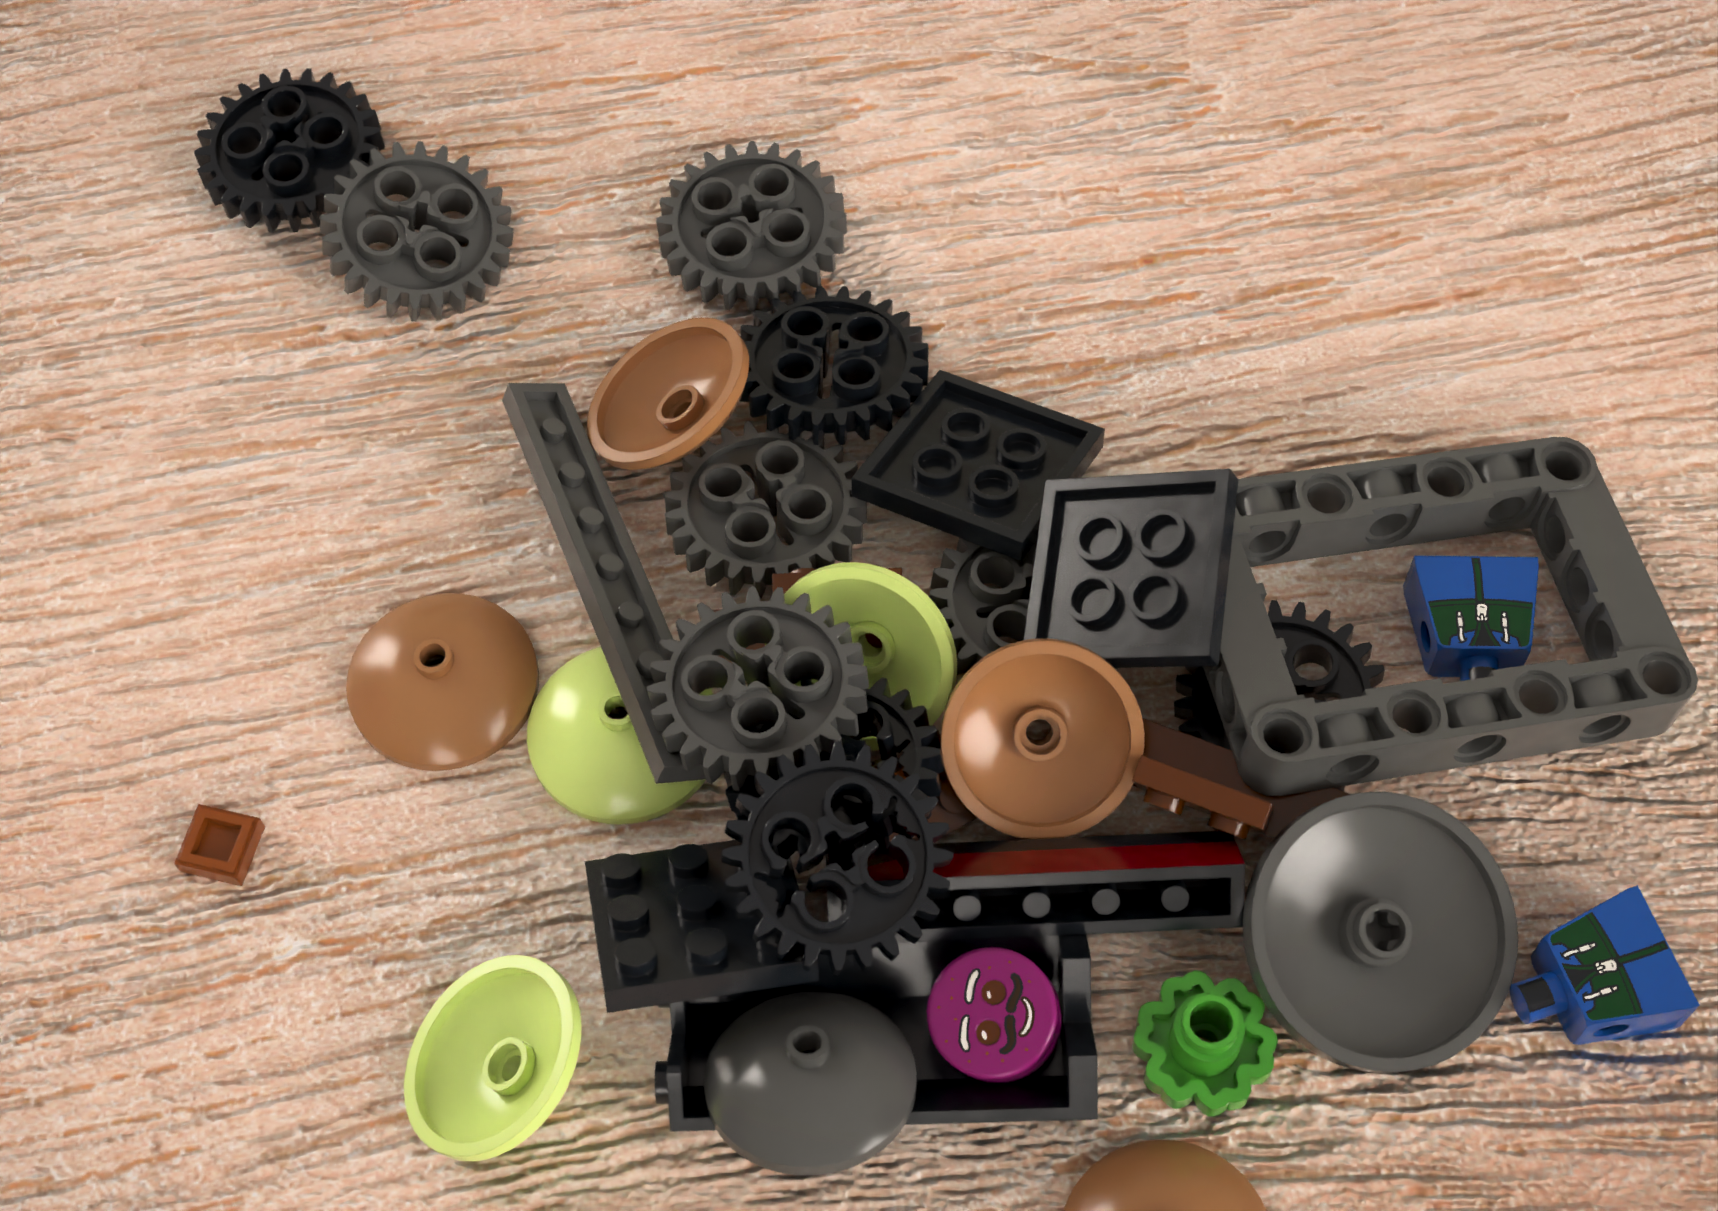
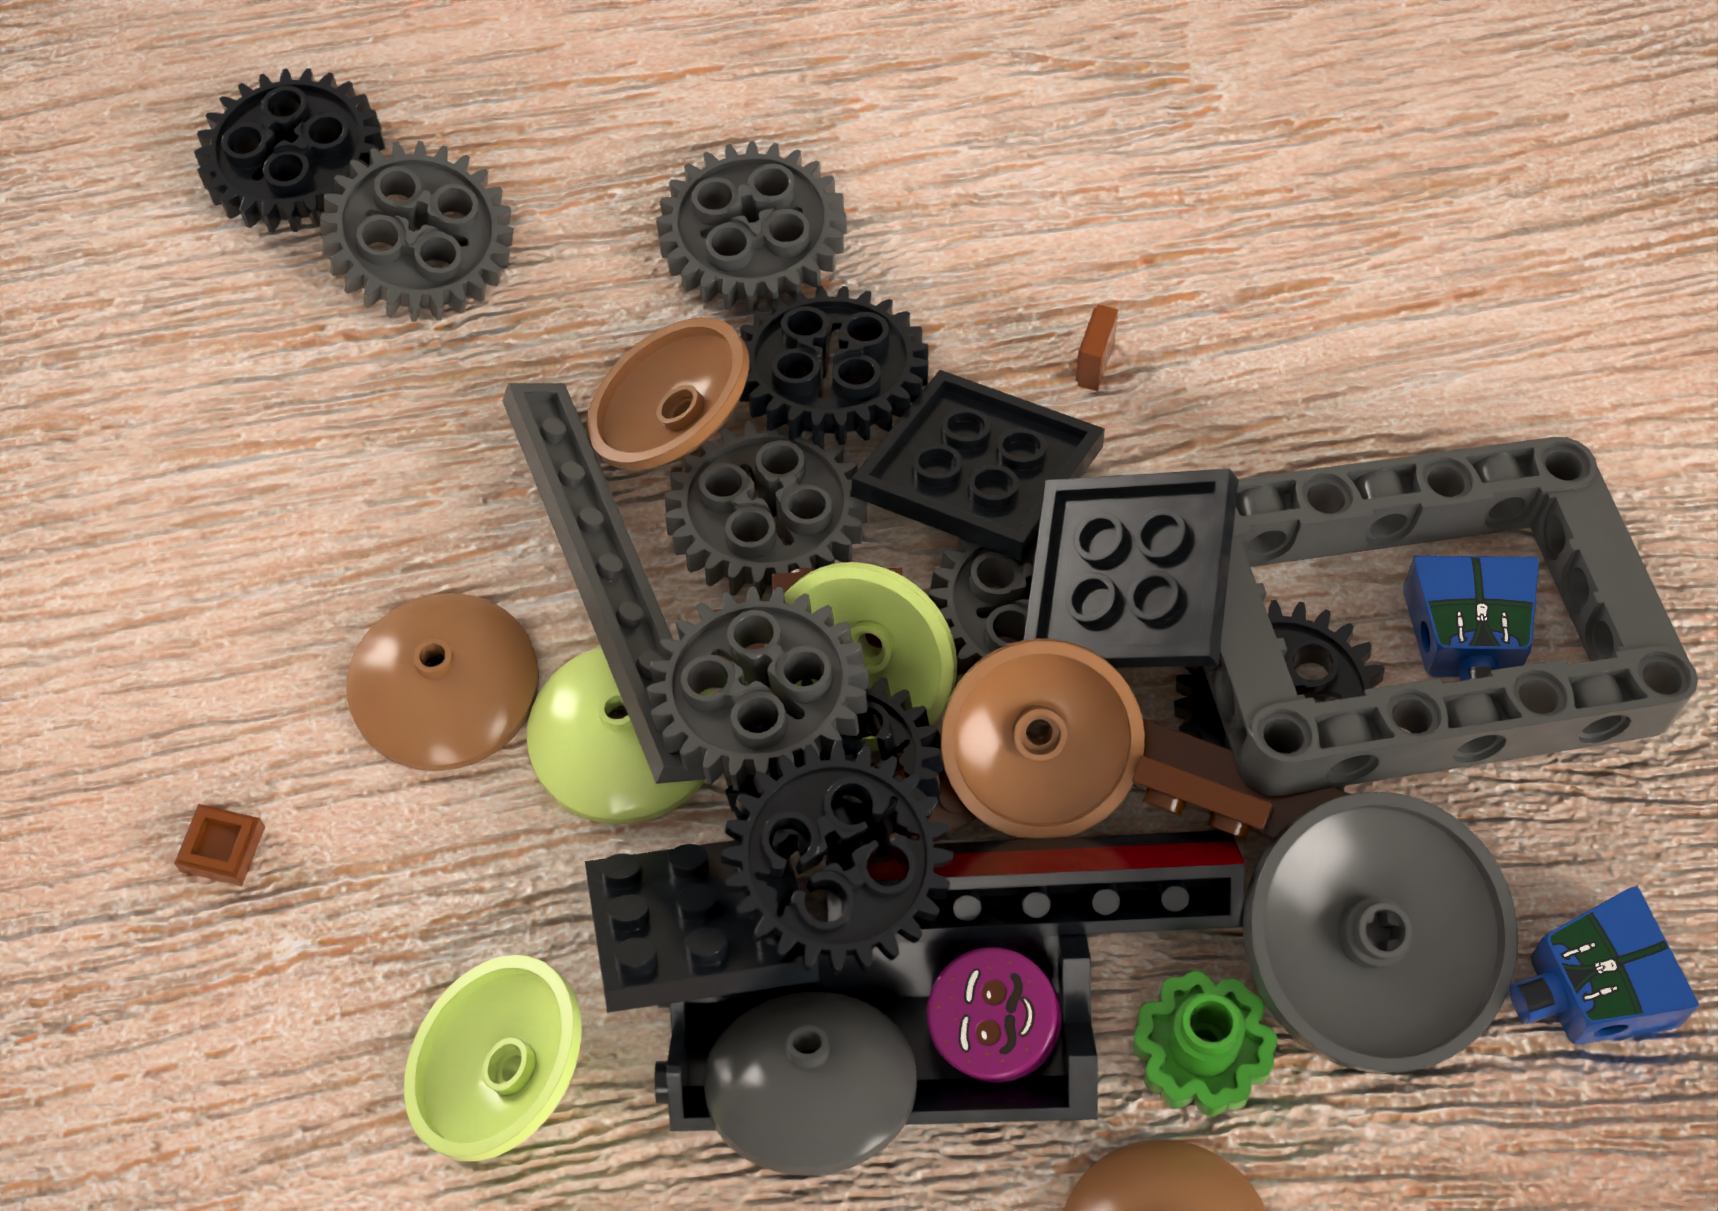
none -> dark orange tile [1076,304,1118,391]

